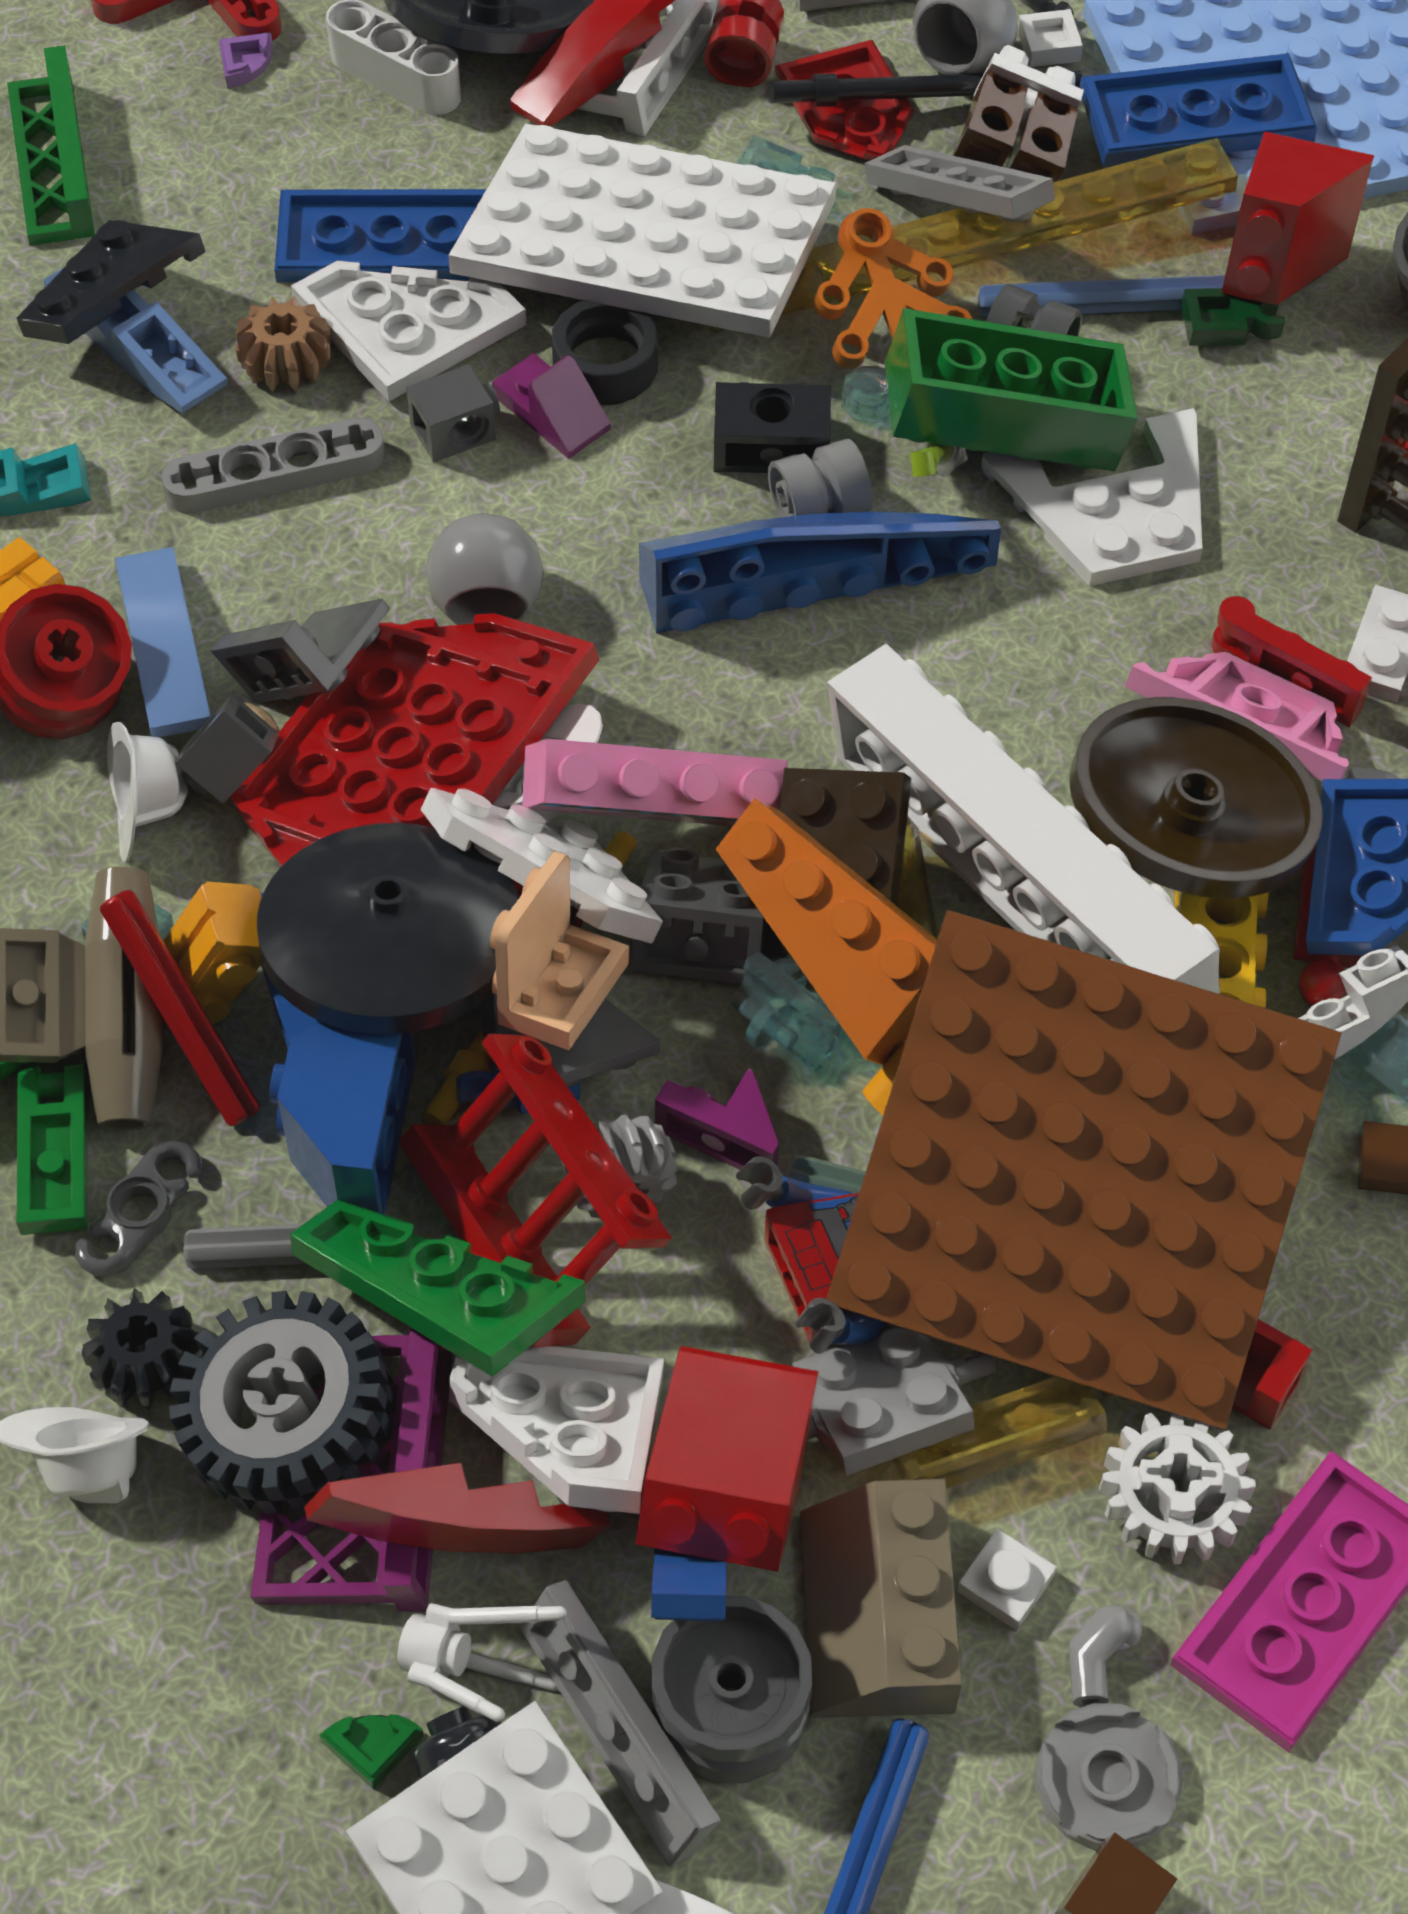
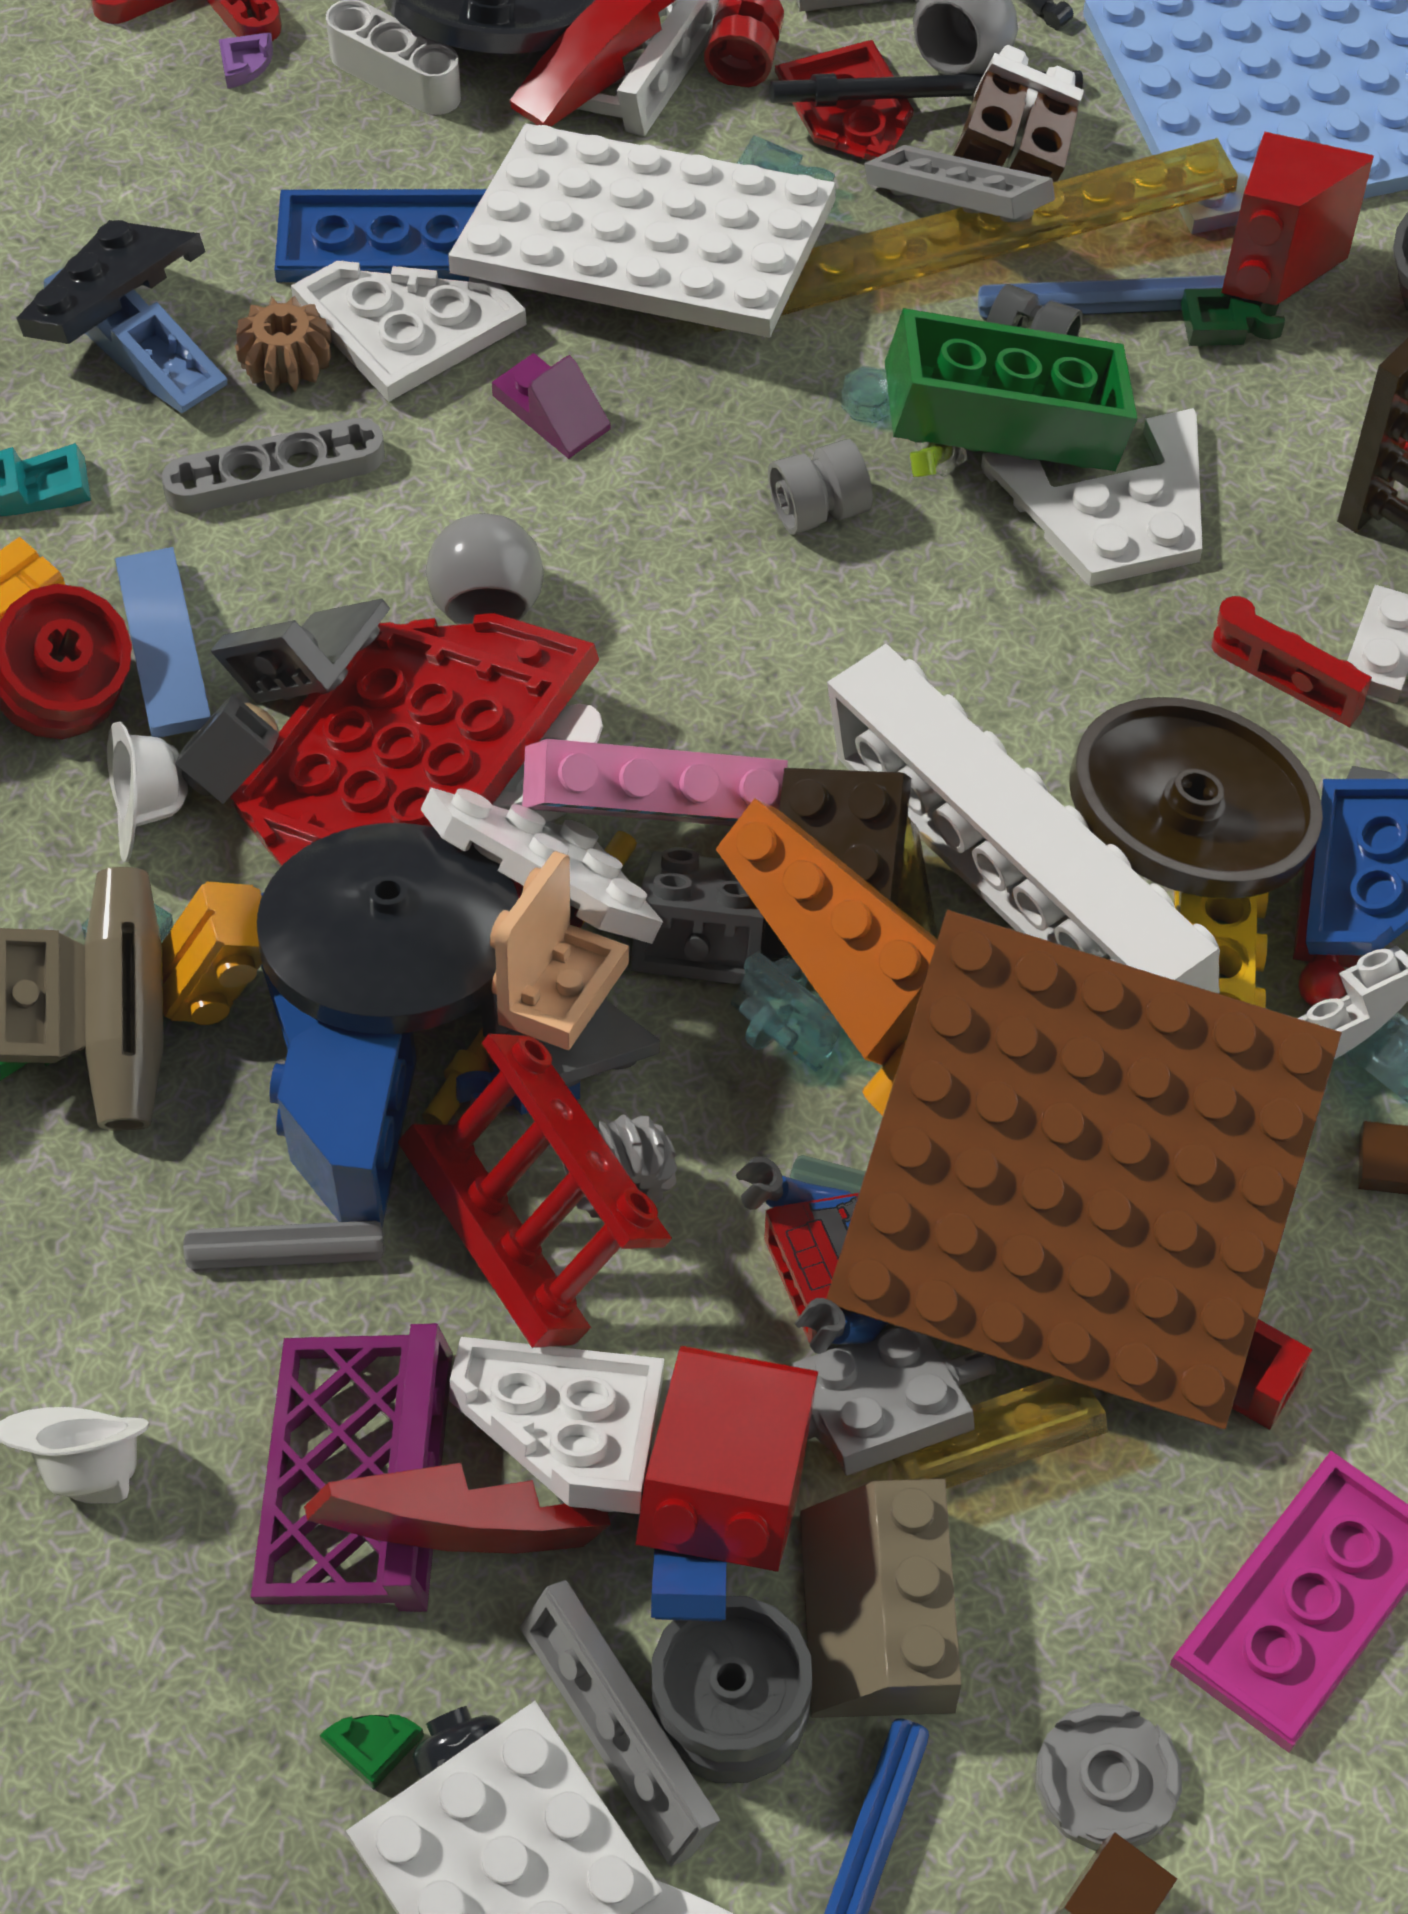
green fence [7,45,95,246] -> none
green plate [16,1062,89,1235] -> none
dark grey piece [75,1141,203,1277] -> none
black gear [81,1288,201,1409] -> none
red axle [100,889,260,1126] -> none
wheel [169,1291,396,1515] -> none
green wing [290,1200,586,1377] -> none
white plant [397,1603,567,1722] -> none
dark grey brick [406,364,500,463] -> none
black tyre [552,300,658,405] -> none
blue wedge [639,512,1001,633] -> none
magenta slope [655,1068,779,1170] -> none
black brick [714,382,831,473] -> none
orange plant [813,208,972,369] -> none
white plate [957,1529,1057,1631] -> none
white plate [1018,9,1083,68] -> none
light grey arm [1068,1605,1142,1707] -> none
blue tile [1080,53,1317,167] -> none
white gear [1099,1413,1256,1564] -> none
bright pink wing [1125,652,1349,781] -> none

